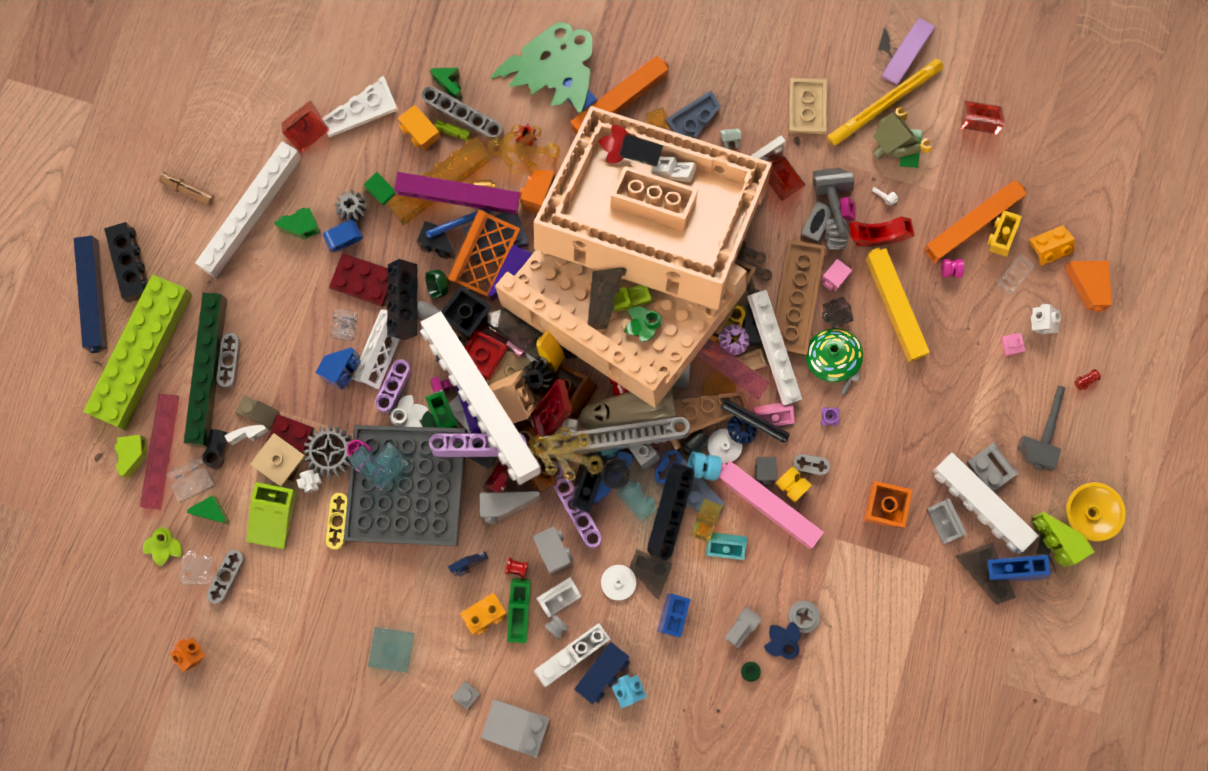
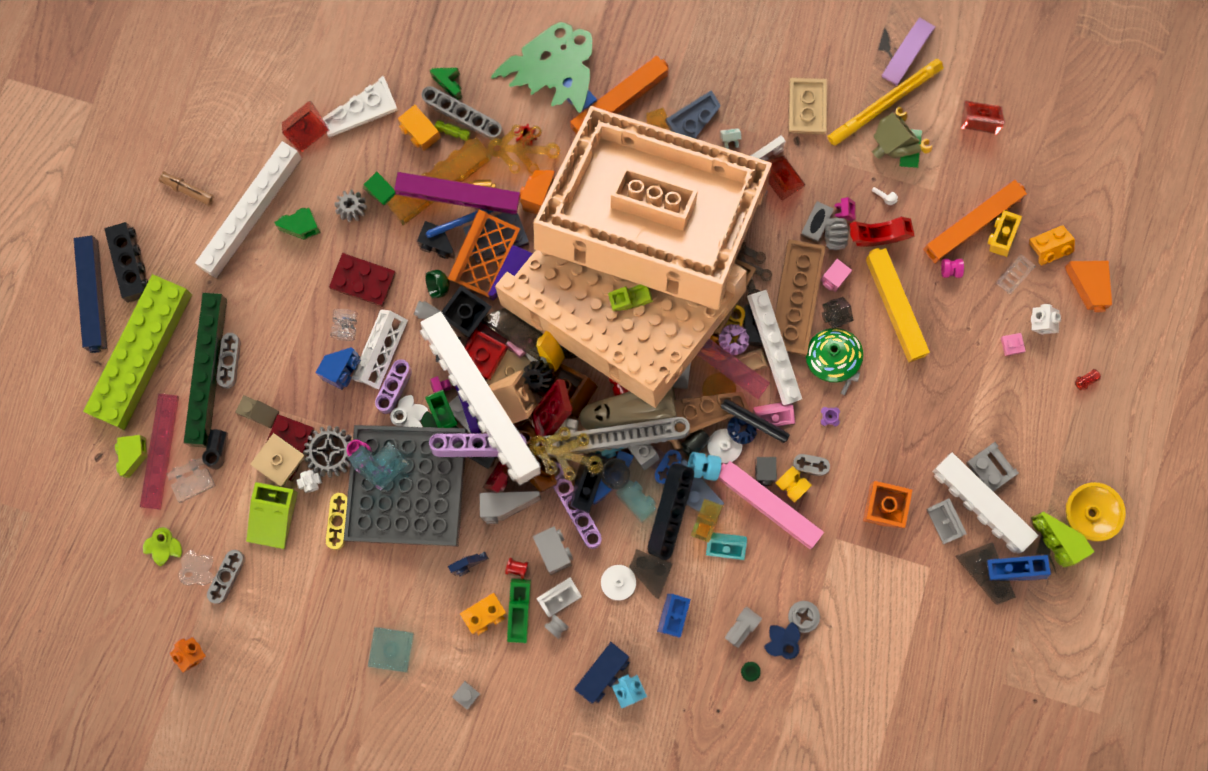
green slope [186,495,229,525] -> none
white slope [225,425,270,445] -> none
blue beam [323,220,363,252] -> none
black brick [386,259,417,340] -> none
light grey slope [481,699,550,758] -> none
white slope [533,623,610,687] -> none
clear smoke wing [587,267,627,330] -> none
red plate [598,125,628,164] -> none
black hinge [618,134,663,167] -> none
green plate [624,306,662,342] -> none
white slope [651,157,697,182] -> none
dark grey piece [812,168,854,237] -> none
dark grey piece [1017,386,1065,471] -> none

